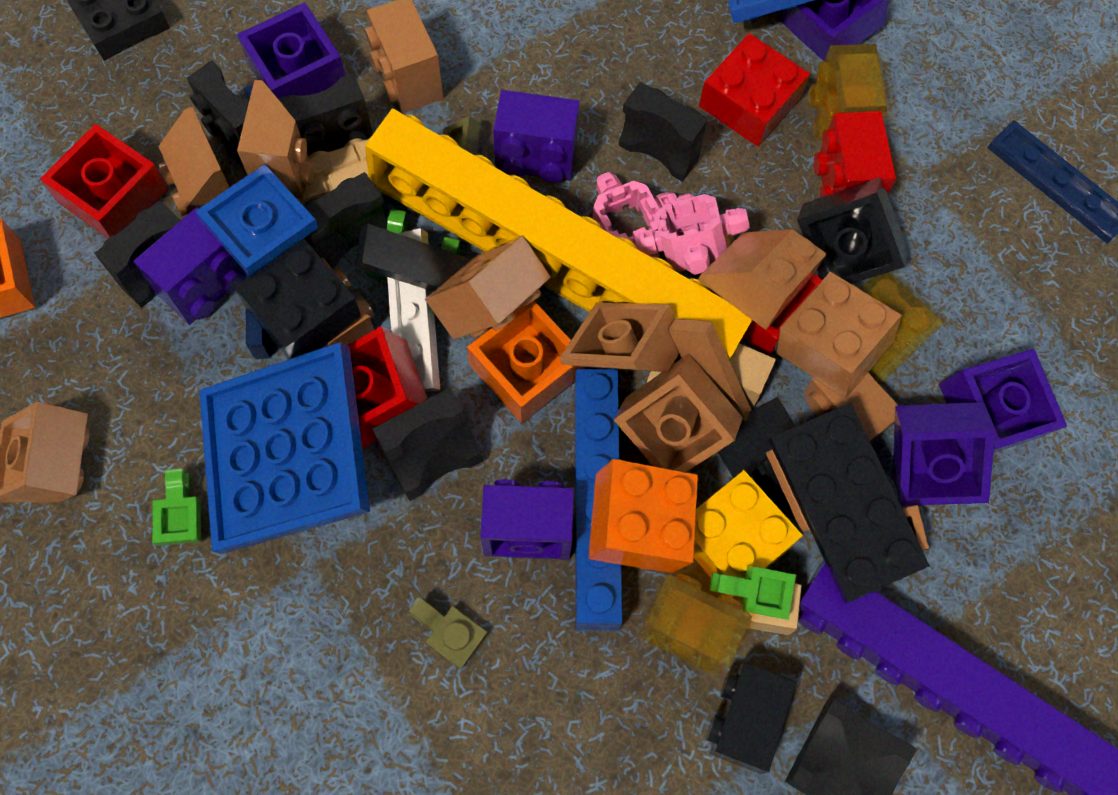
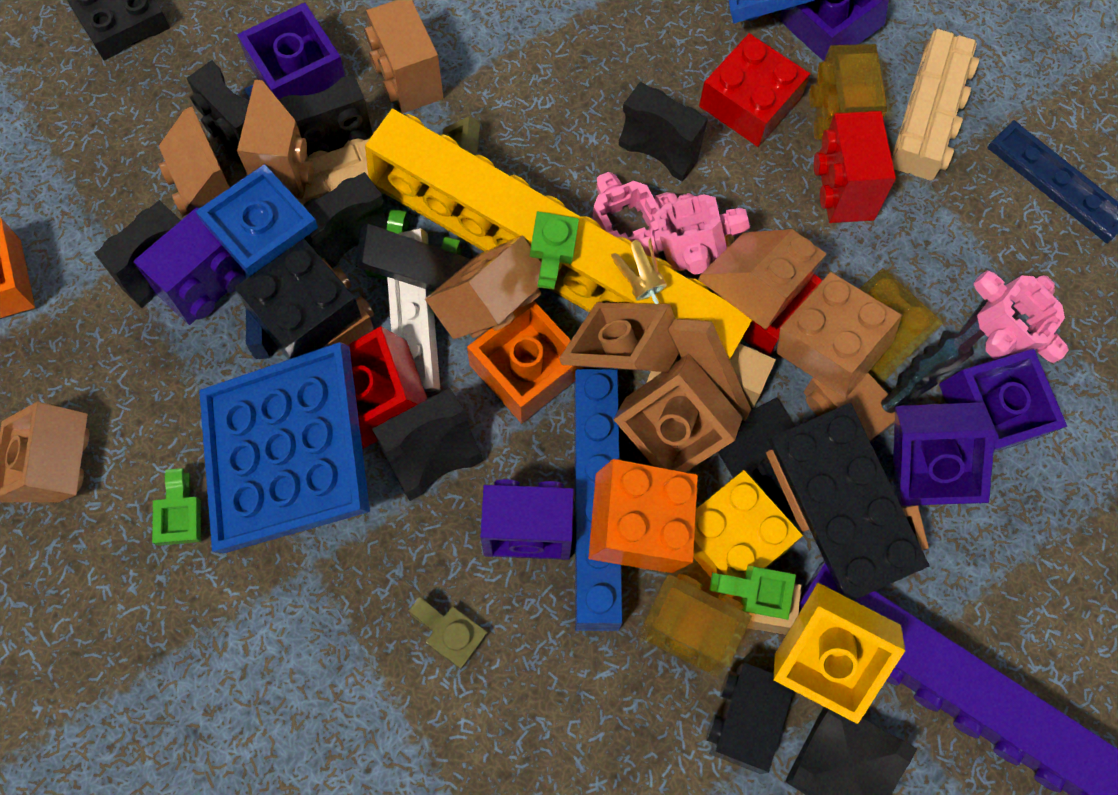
red brick [40,123,169,238] -> none
dark purple brick [493,90,580,183] -> none
black brick [797,177,908,284] -> none
none -> bright green plate [529,211,579,290]
none -> pearl gold piece [611,238,667,305]
none -> yellow brick [773,583,906,724]
none -> black sword [881,299,1020,413]
none -> tan brick [892,29,979,181]
none -> bright pink piece [973,270,1068,363]

